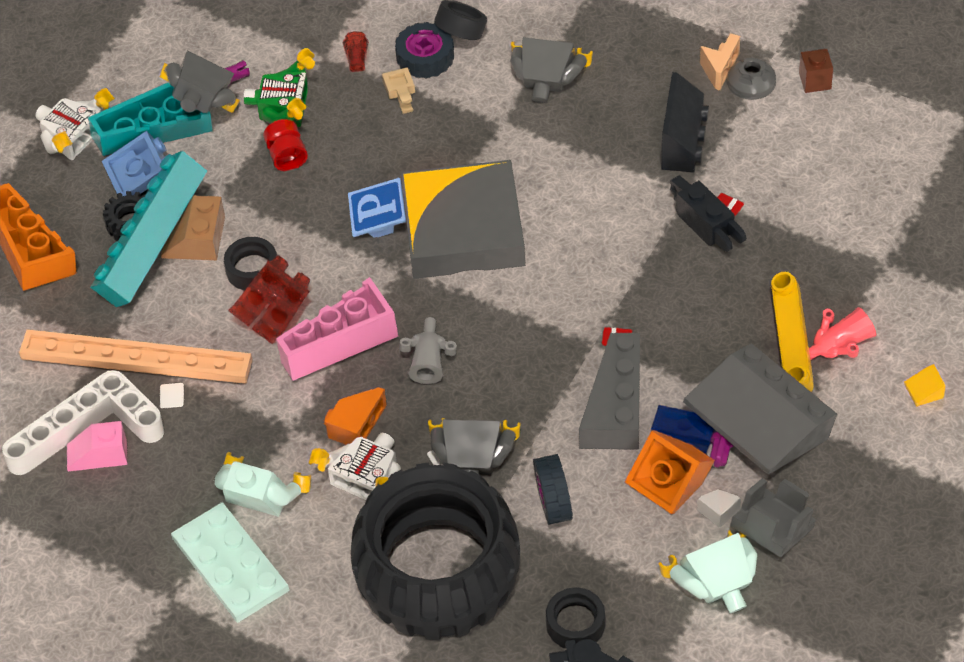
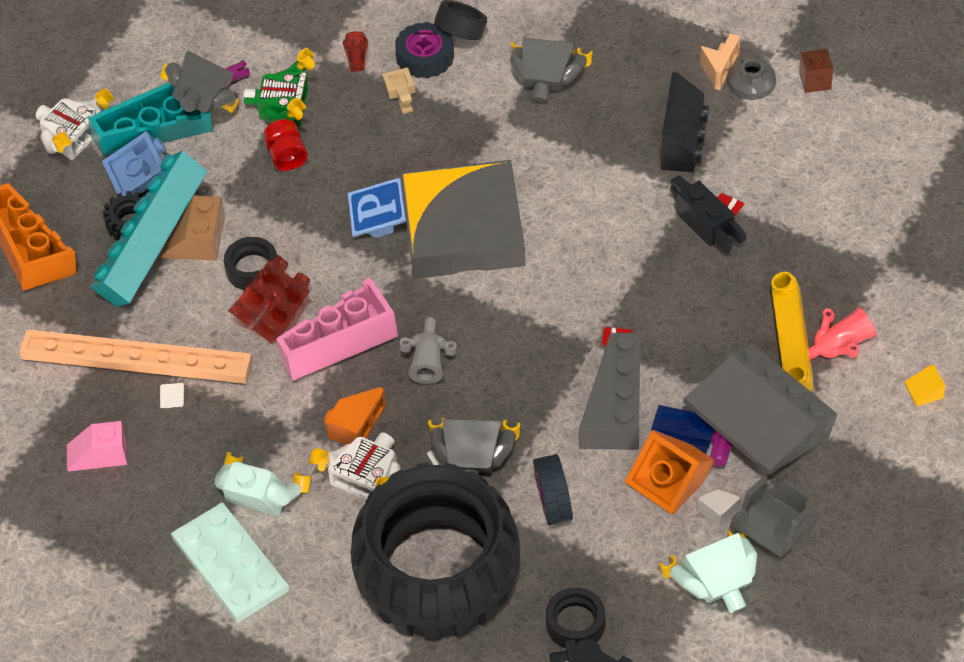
white beam [2,370,164,475] -> none

